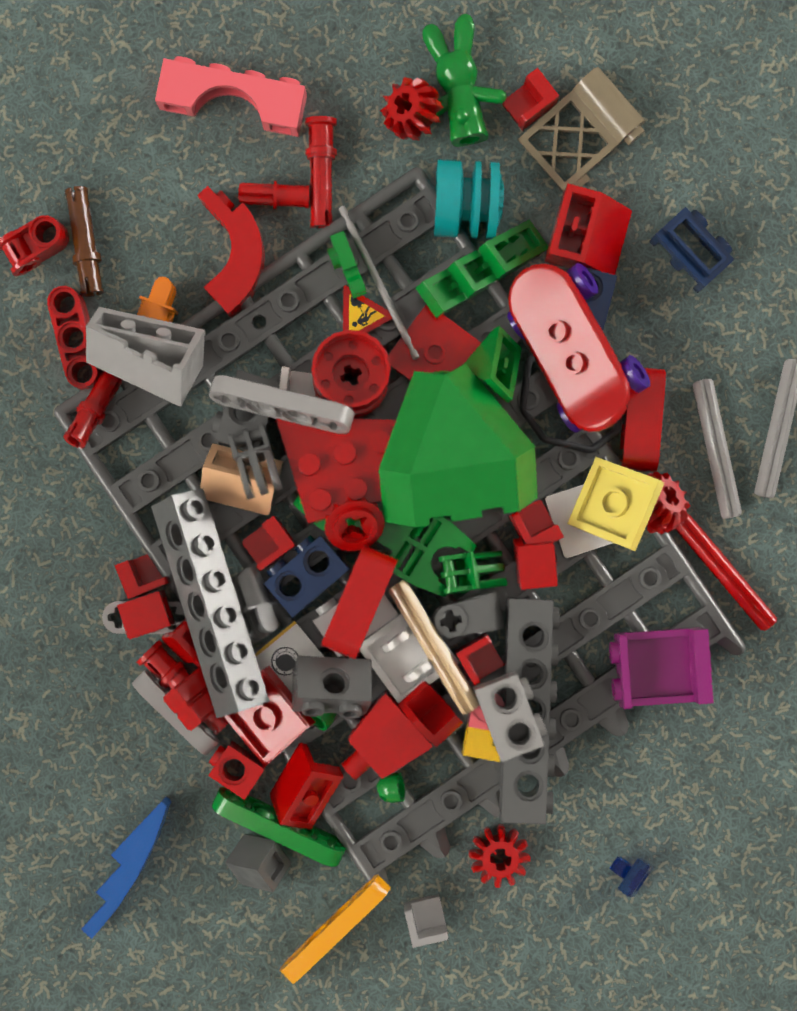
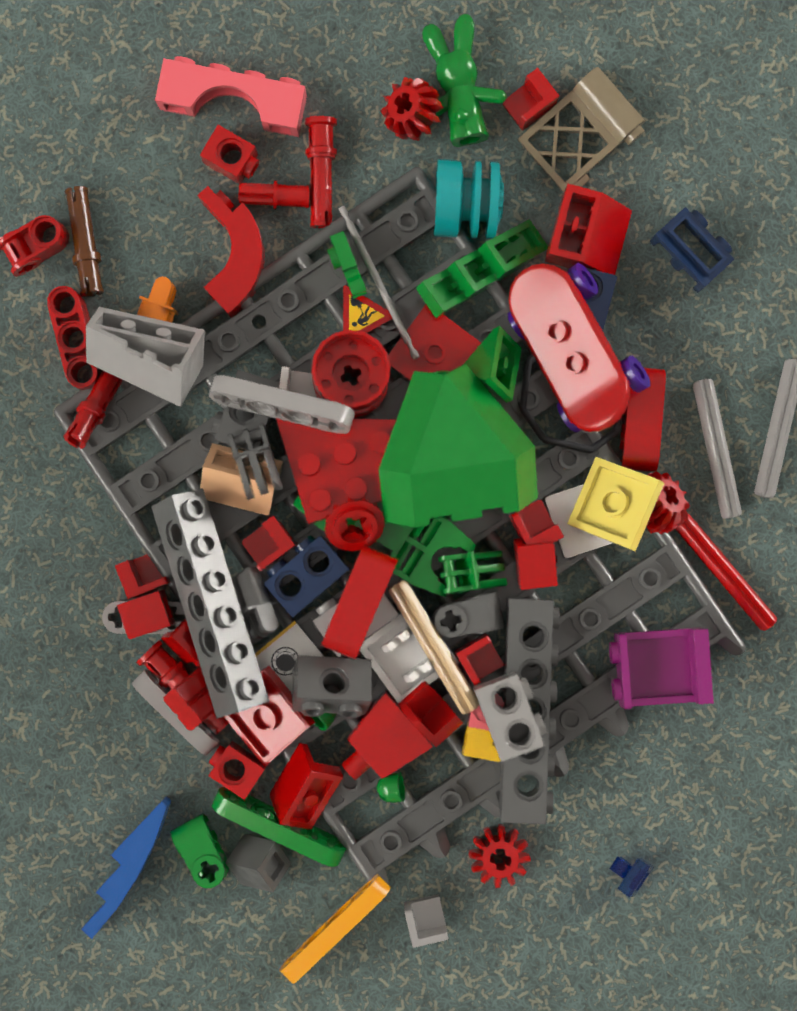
none -> green piece [170,813,229,889]
none -> red brick [200,125,260,184]

